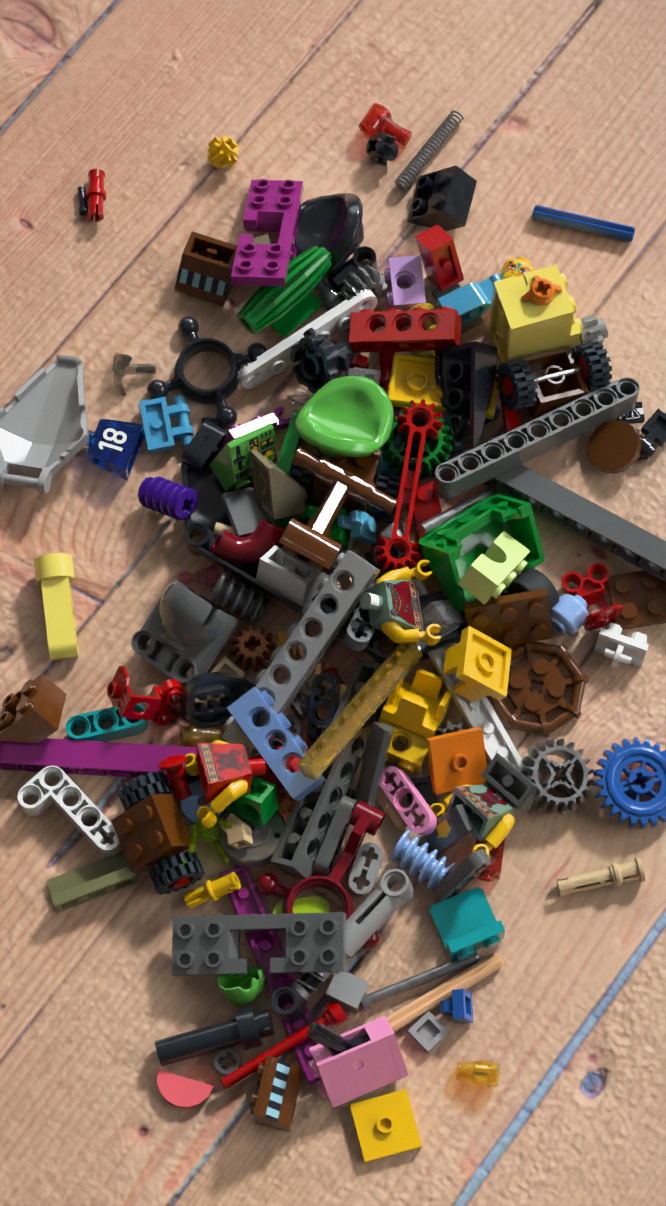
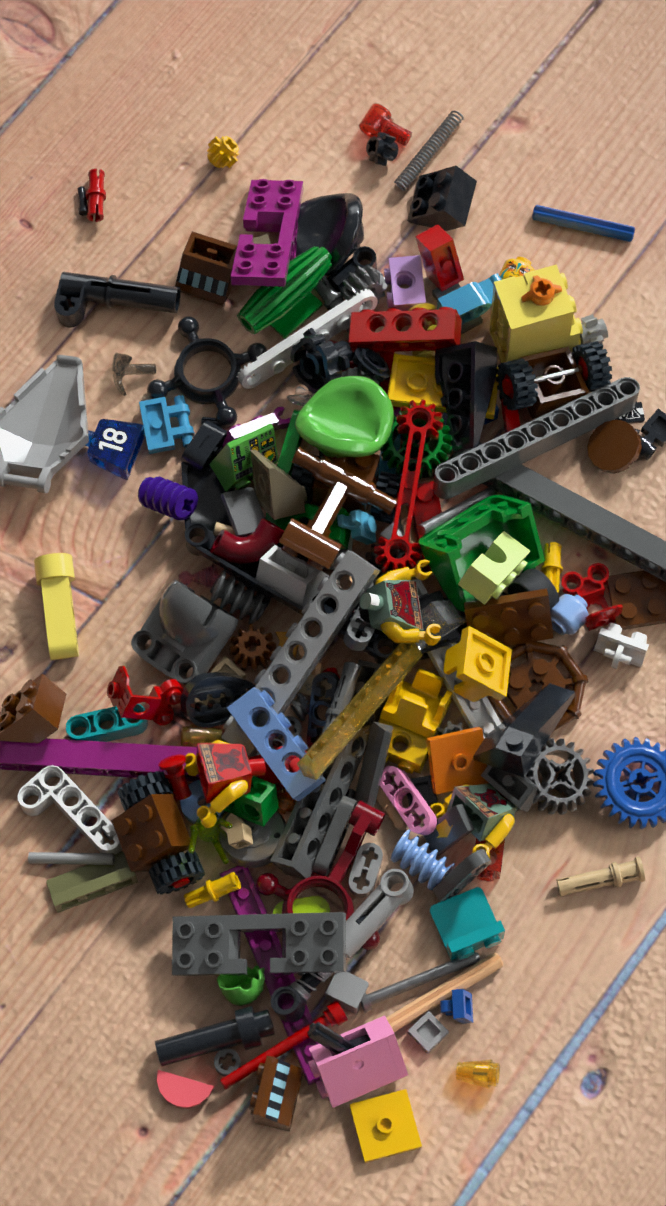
none -> light grey piece [28,852,115,865]
none -> black piece [54,272,181,328]
none -> dark grey pin [320,662,362,745]
none -> black gear [352,348,391,382]
none -> black wedge [473,683,575,778]
none -> yellow axle [541,542,563,593]

